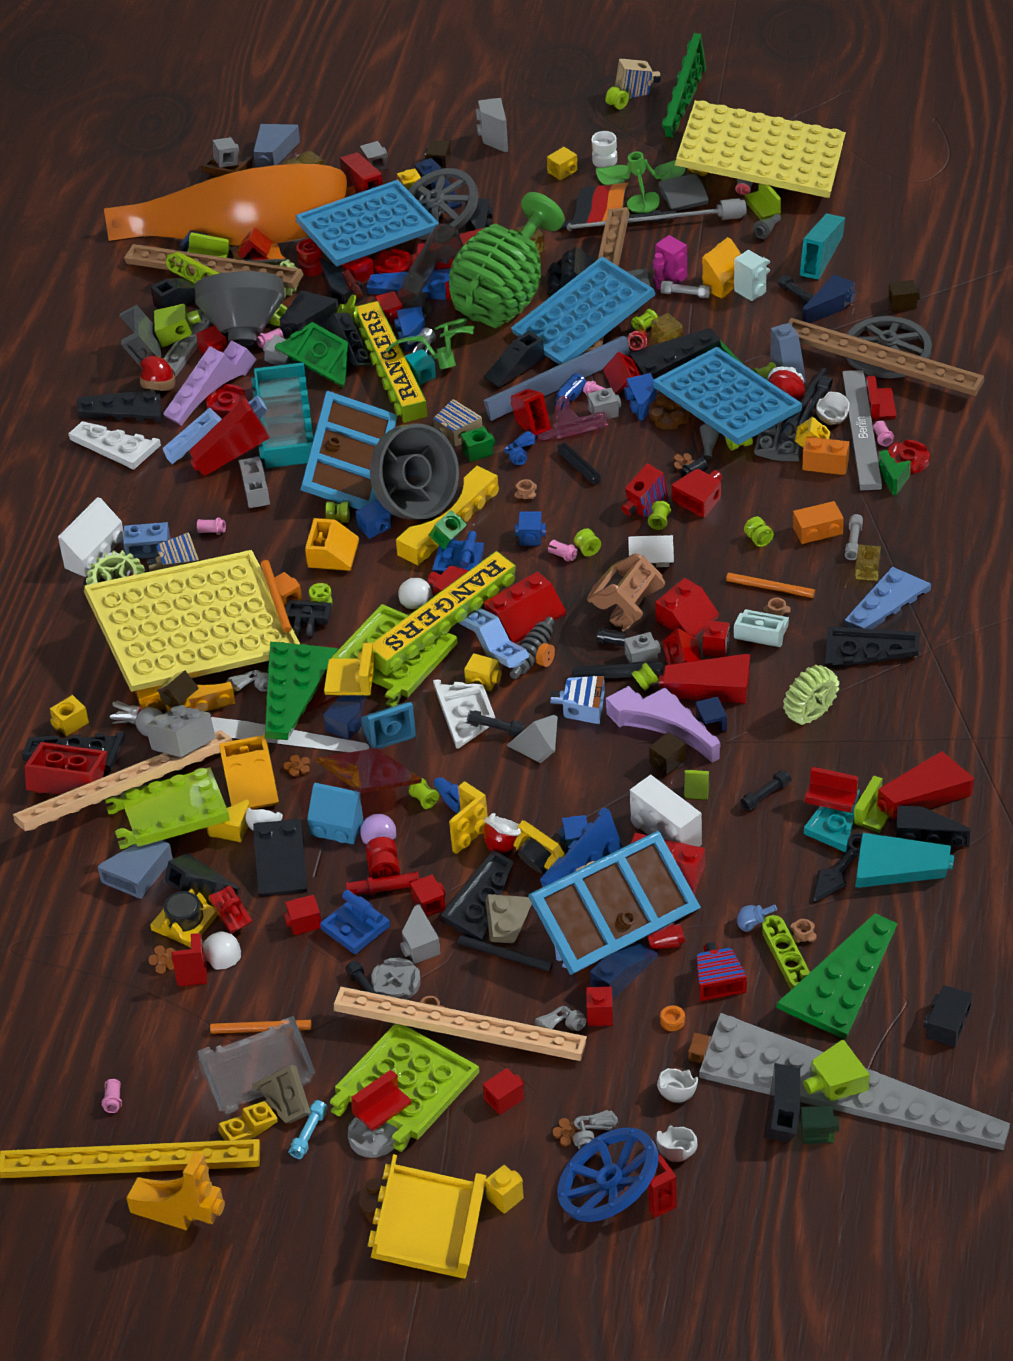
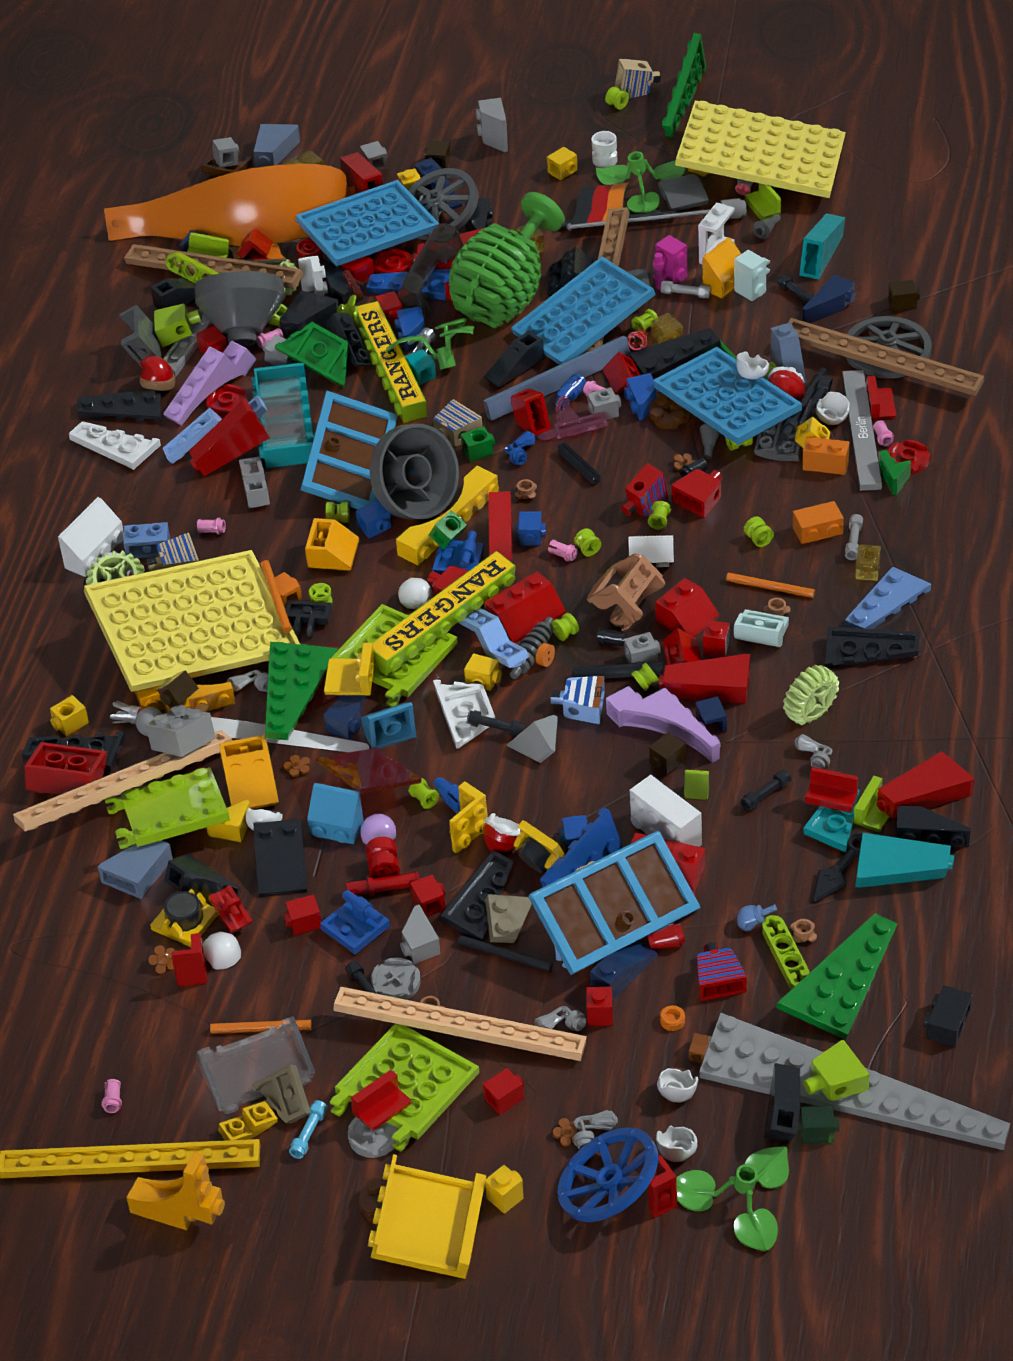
none -> white bracket [298,256,328,296]
none -> red slope [489,491,513,563]
none -> lime wheel [551,613,579,641]
none -> bright green plant [677,1147,789,1251]
none -> white window [698,202,735,264]
none -> white hair [736,352,769,379]
none -> light grey piece [794,734,833,769]

